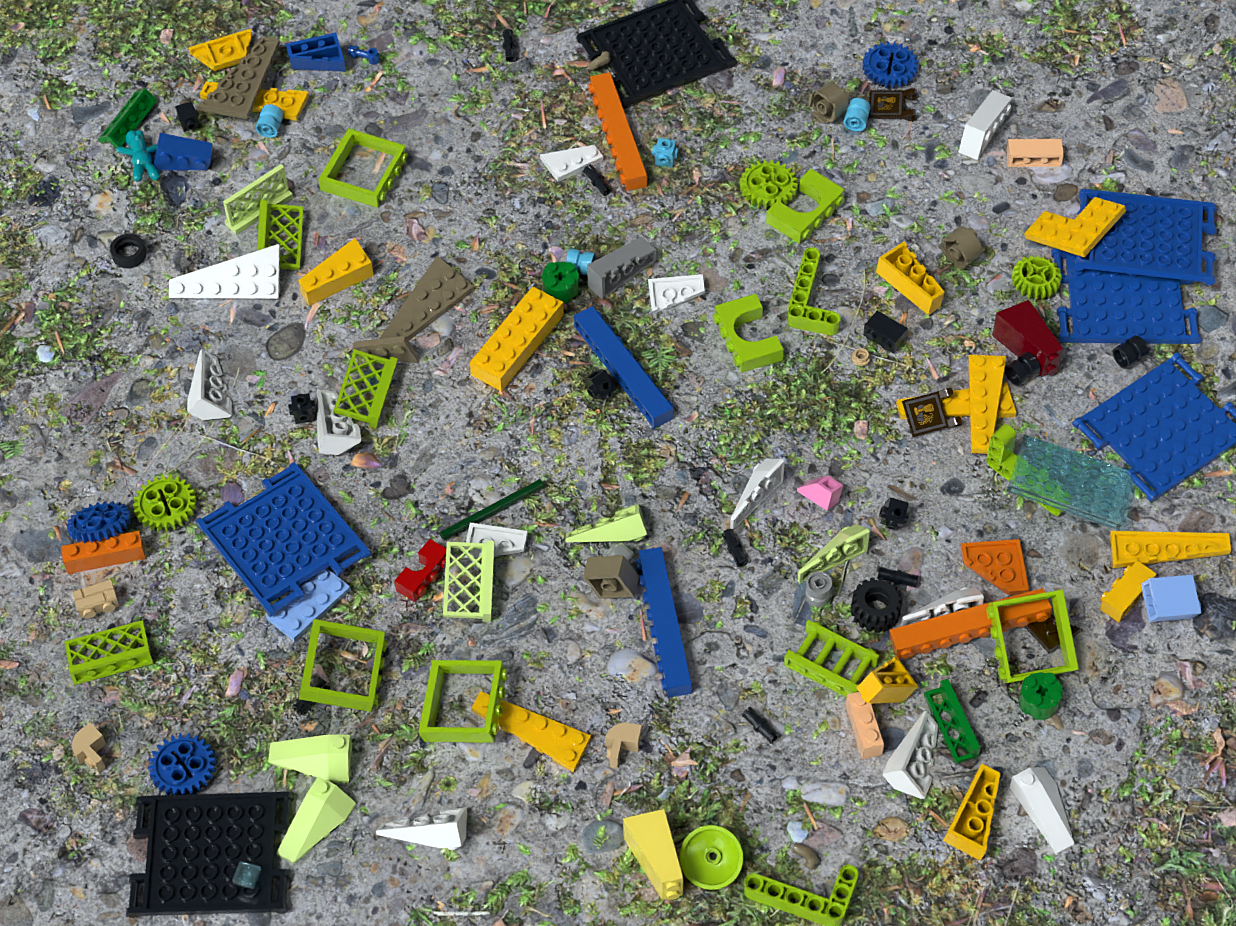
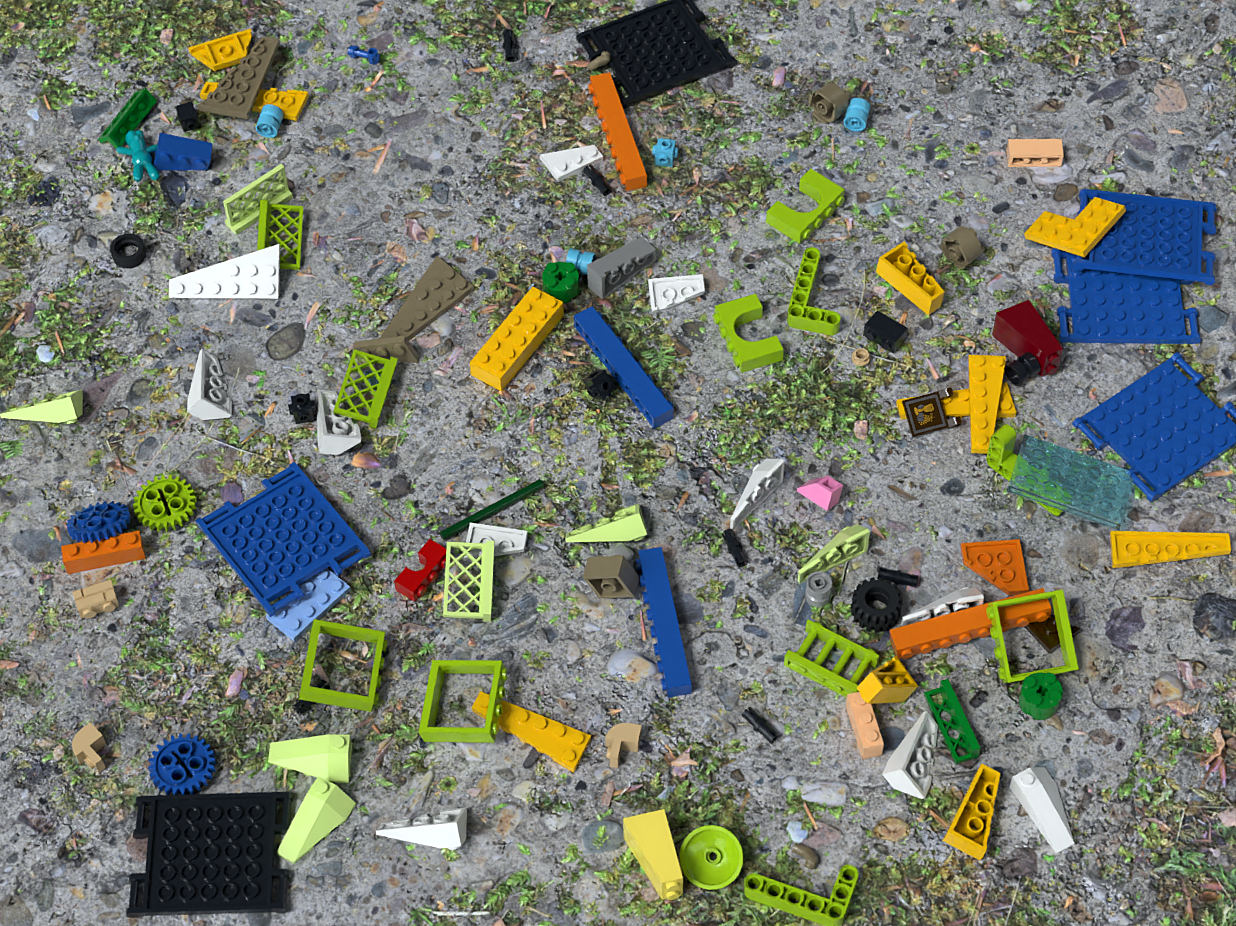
lime fence [64,620,153,685] -> none
clear light blue tile [232,861,261,889] -> none
blue wedge [286,32,346,72] -> none
yellow wedge [298,238,374,306] -> none
lime window [318,128,408,208] -> none
lime gear [740,159,798,209] -> none
blue gear [862,41,919,89] -> none
dark brown flag [868,88,917,122] -> none
black brick [879,497,909,530] -> none
white wedge [959,90,1012,160] -> none
lime gear [1011,254,1062,300] -> none
yellow brick [1100,561,1157,623] -> none
black wheel [1112,335,1149,369] -> none
light blue brick [1141,575,1201,622] -> none
none -> yellowish green wedge [0,389,83,424]

